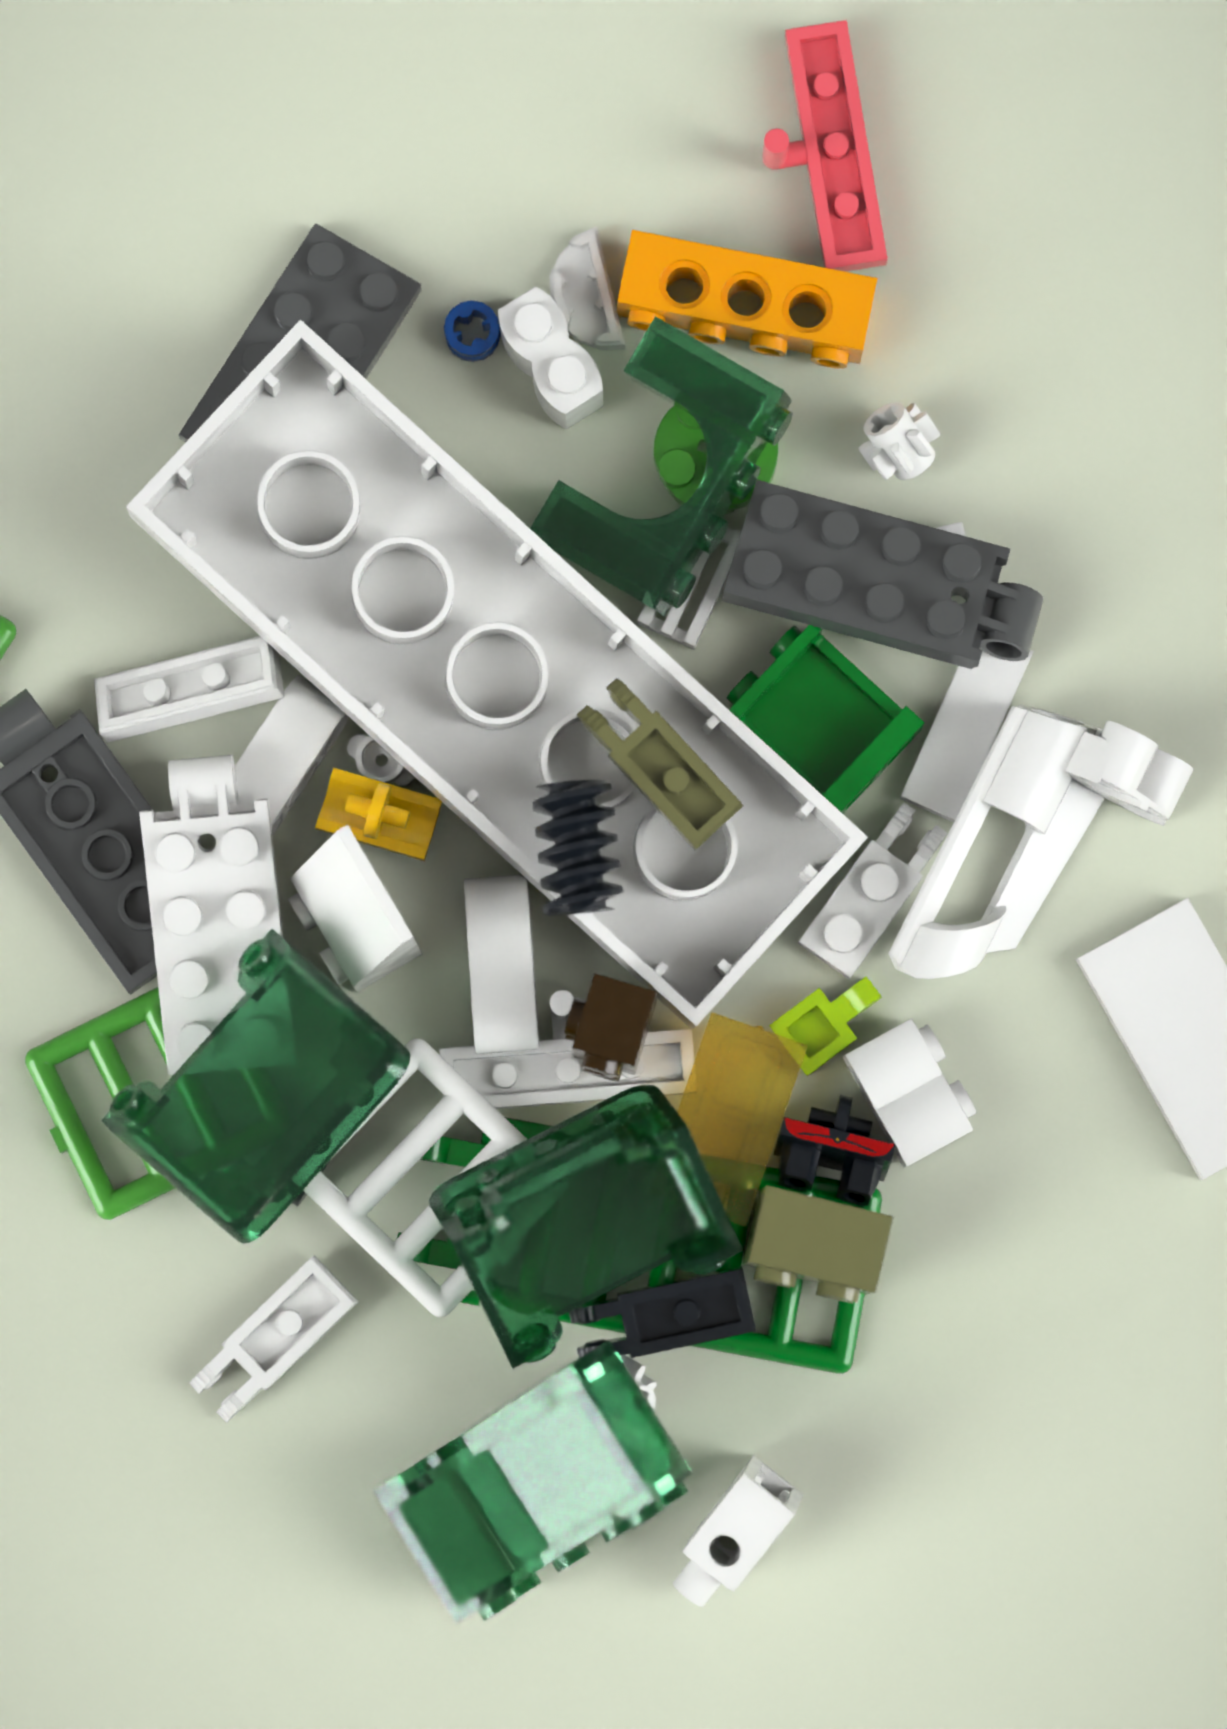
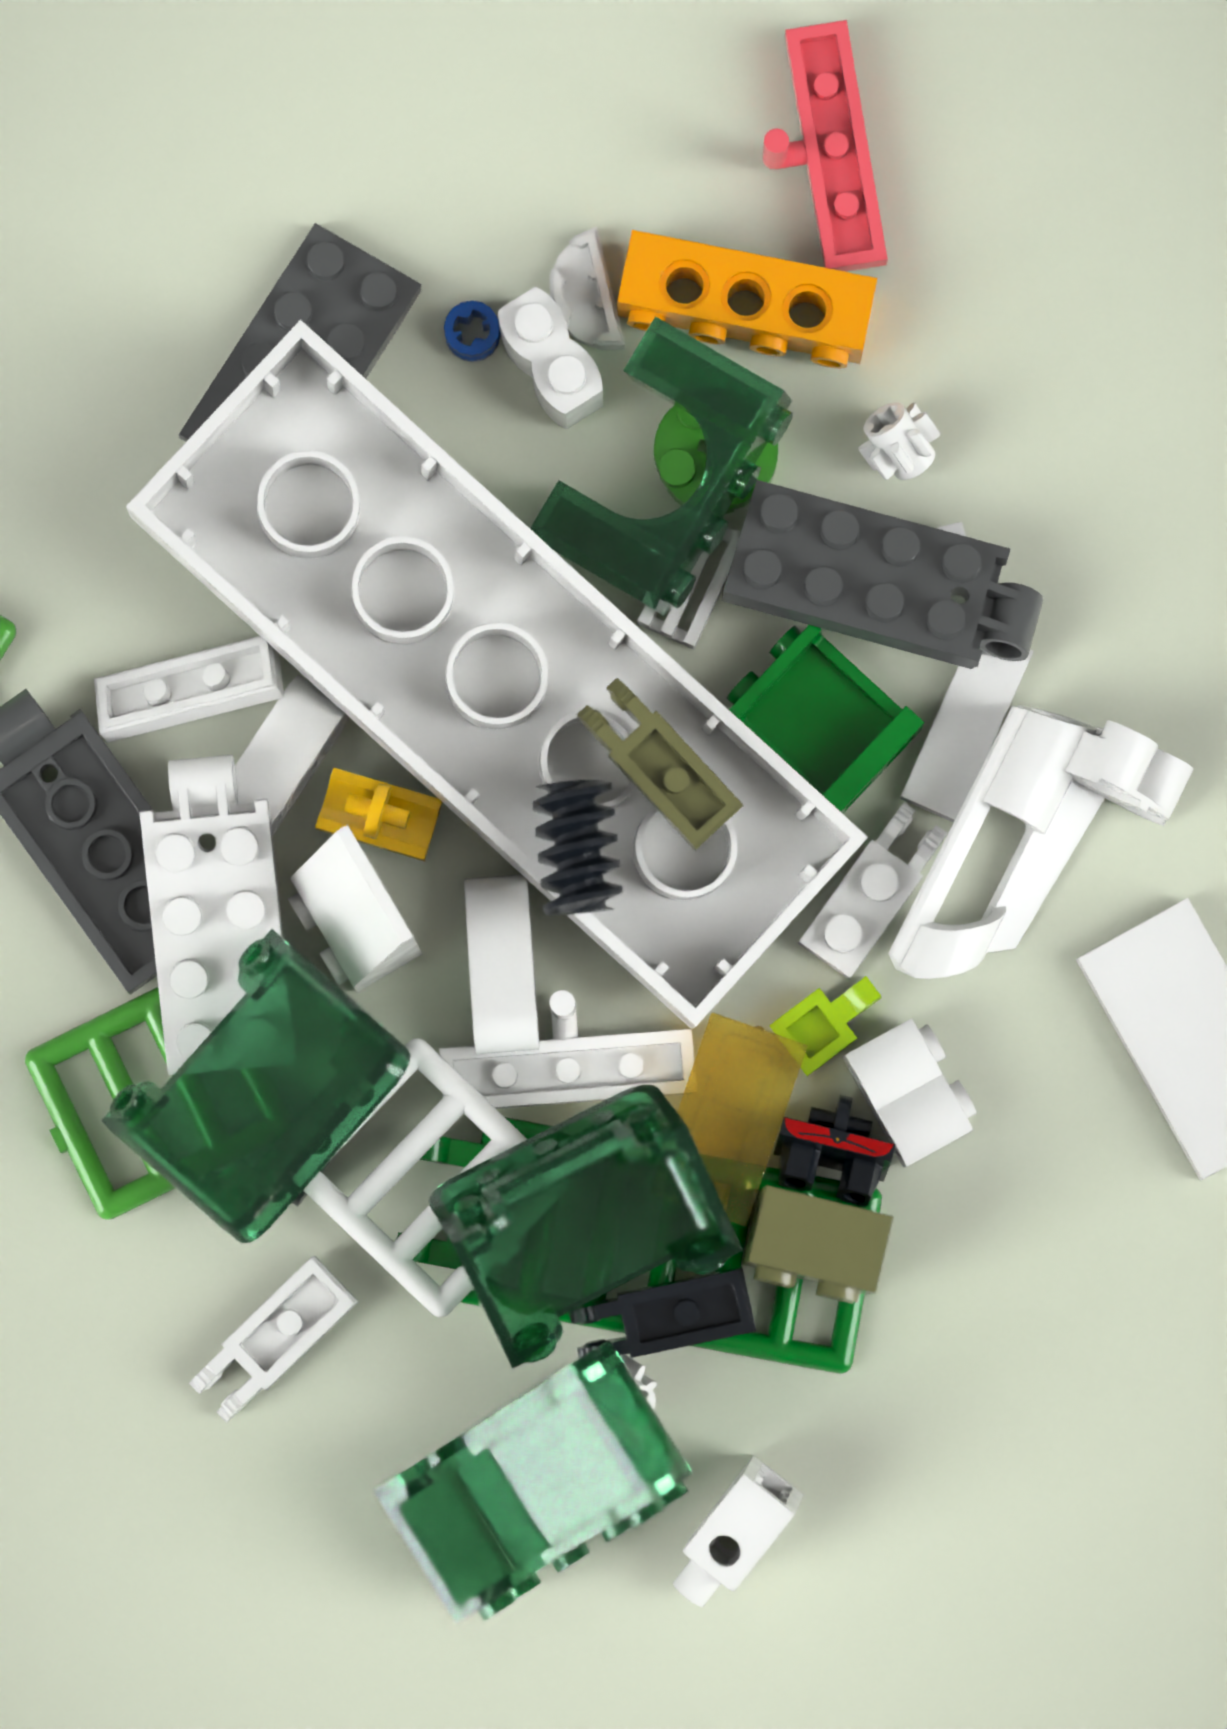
white plate [347,734,415,787] -> none
dark brown brick [564,973,657,1082] -> none

